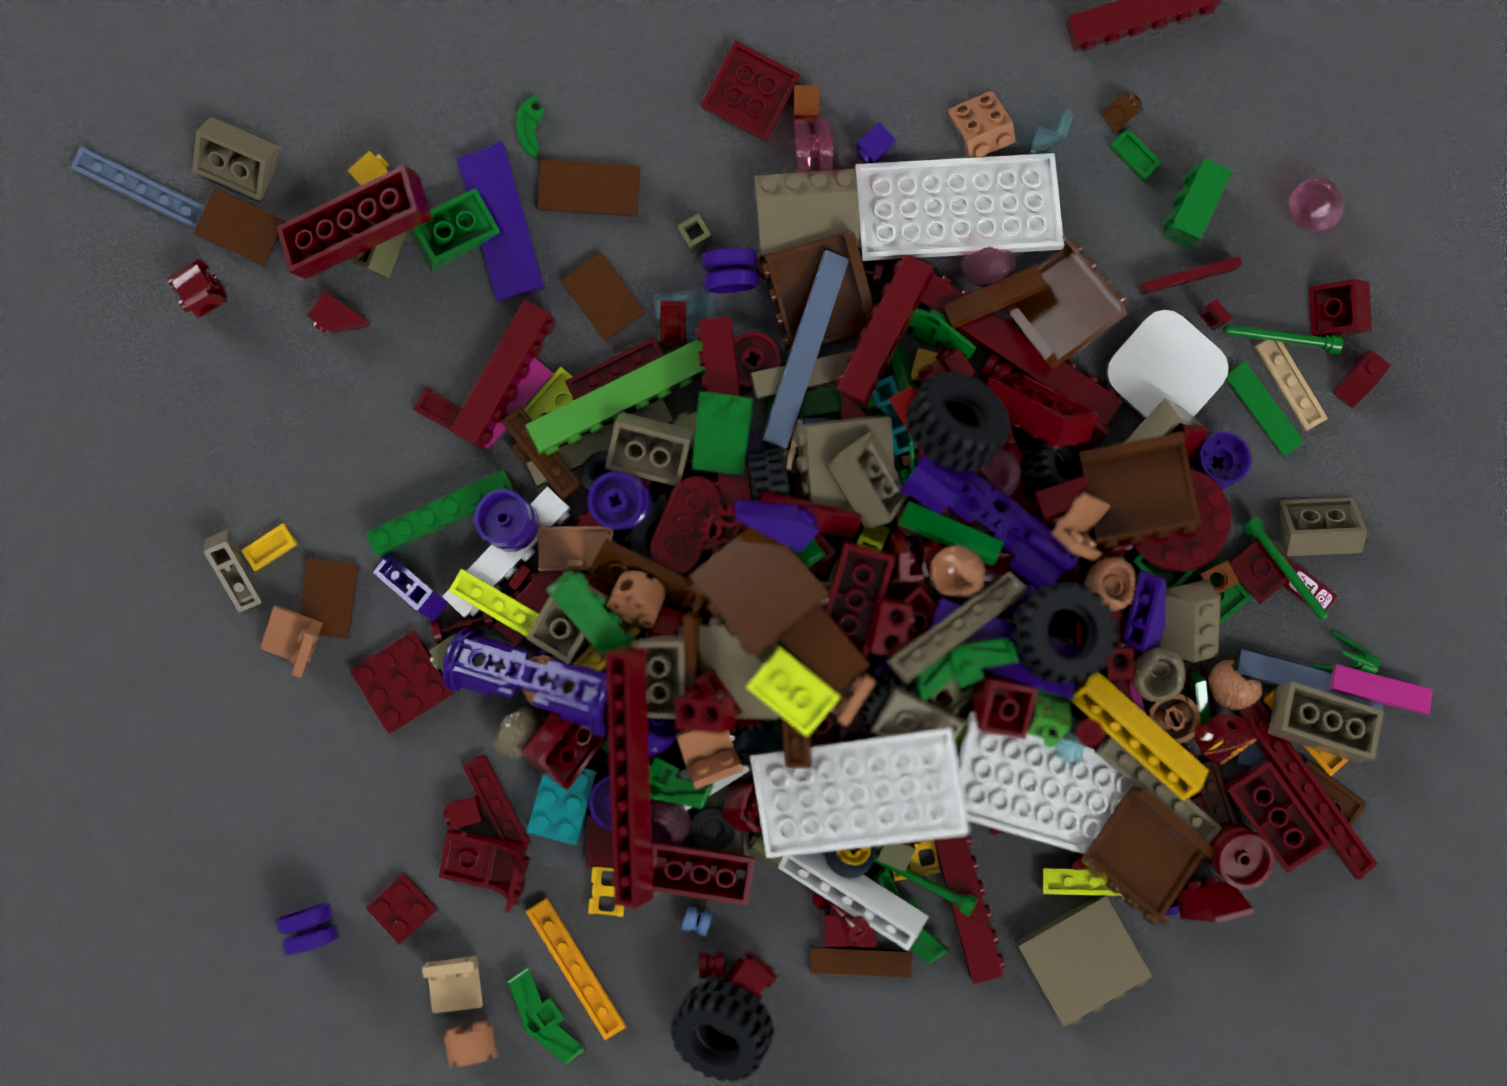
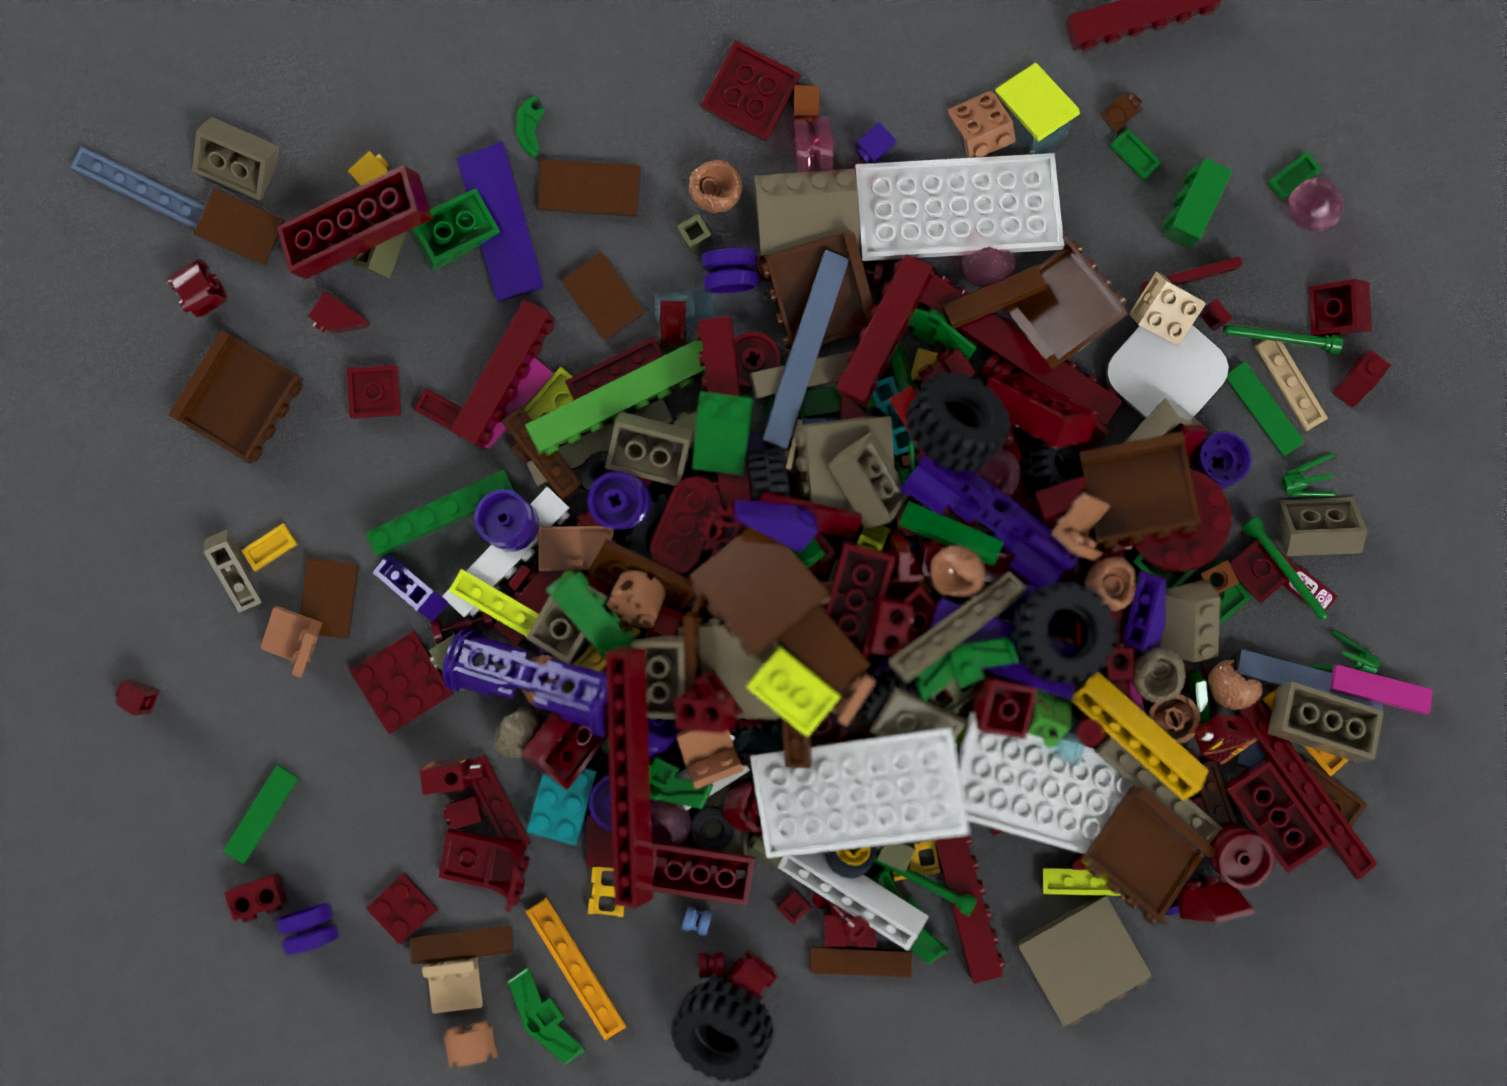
none -> dark red slope [115,679,160,716]
none -> reddish brown panel [168,330,304,464]
none -> green tile [223,764,300,864]
none -> dark red brick [224,873,288,923]
none -> dark red plate [347,365,402,419]
none -> reddish brown tile [411,926,513,965]
none -> dark red torso [419,758,484,795]
none -> nougat hair [688,160,742,213]
none -> dark red tile [776,889,812,925]
none -> neon yellow tile [995,62,1080,142]
none -> tan bracket [1129,271,1206,345]
none -> green tile [1266,151,1323,202]
none -> green plant [1282,453,1336,498]

